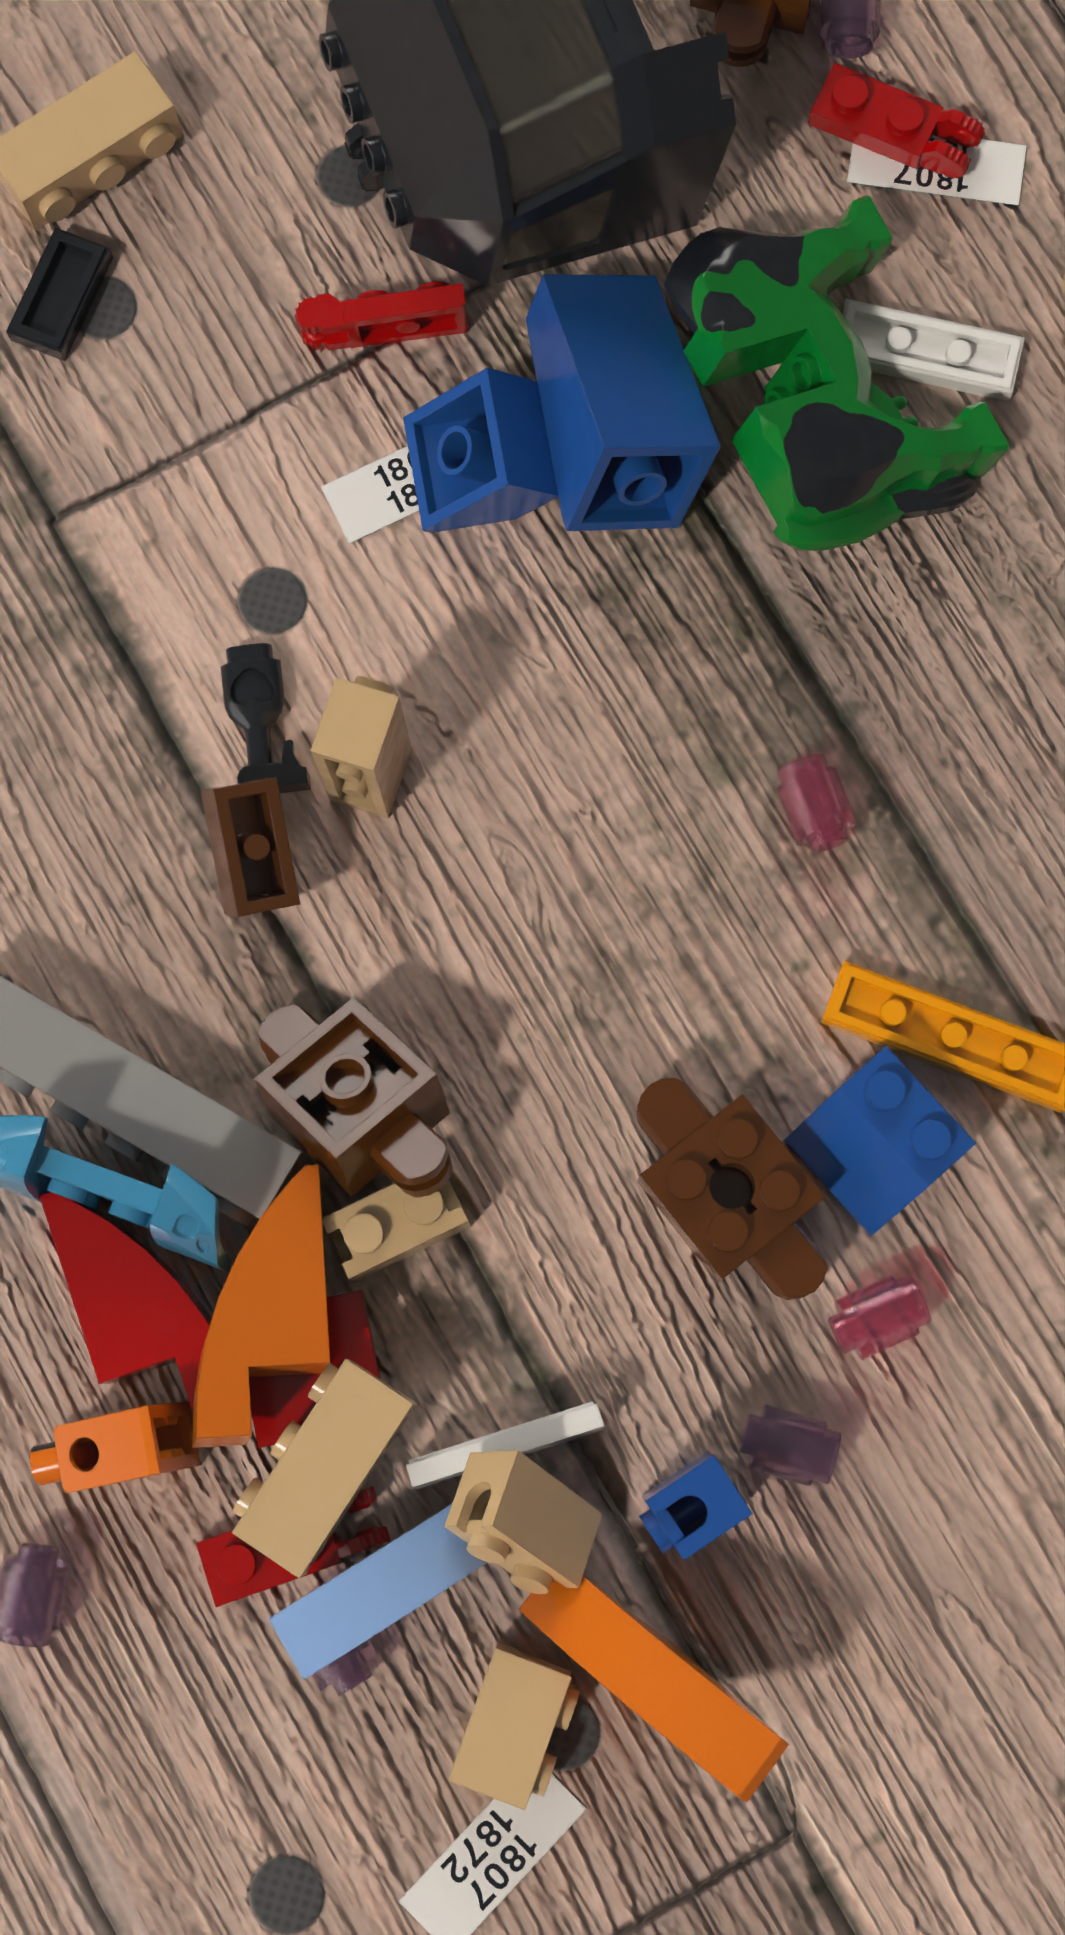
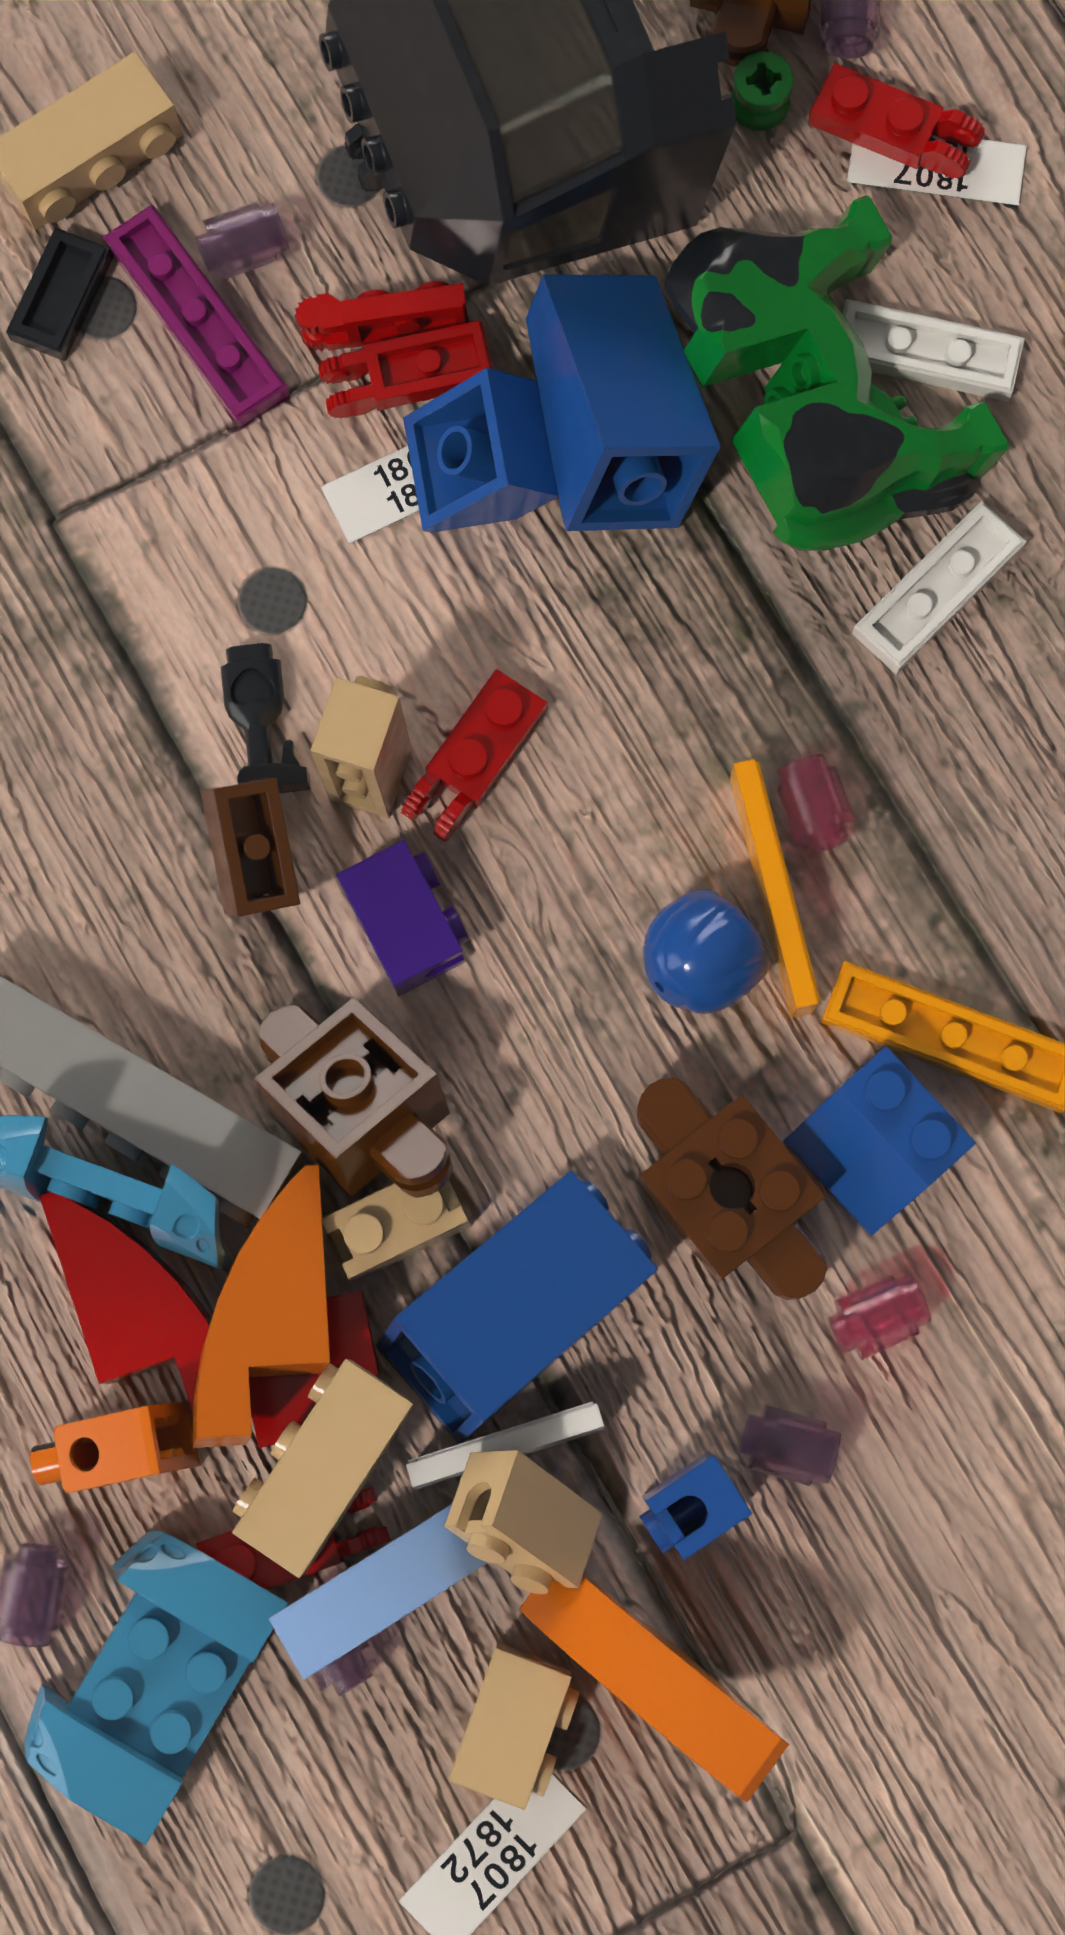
none -> dark azure piece [24,1530,288,1845]
none -> magenta tile [103,204,289,428]
none -> clear purple brick [195,201,290,280]
none -> red hinge [318,320,493,419]
none -> dark purple brick [336,840,470,997]
none -> blue slope [376,1170,658,1444]
none -> red hinge [401,669,548,842]
none -> blue piece [643,889,769,1014]
none -> light orange tile [729,759,820,1018]
none -> green wheel [732,51,794,131]
none -> white tile [852,501,1027,675]

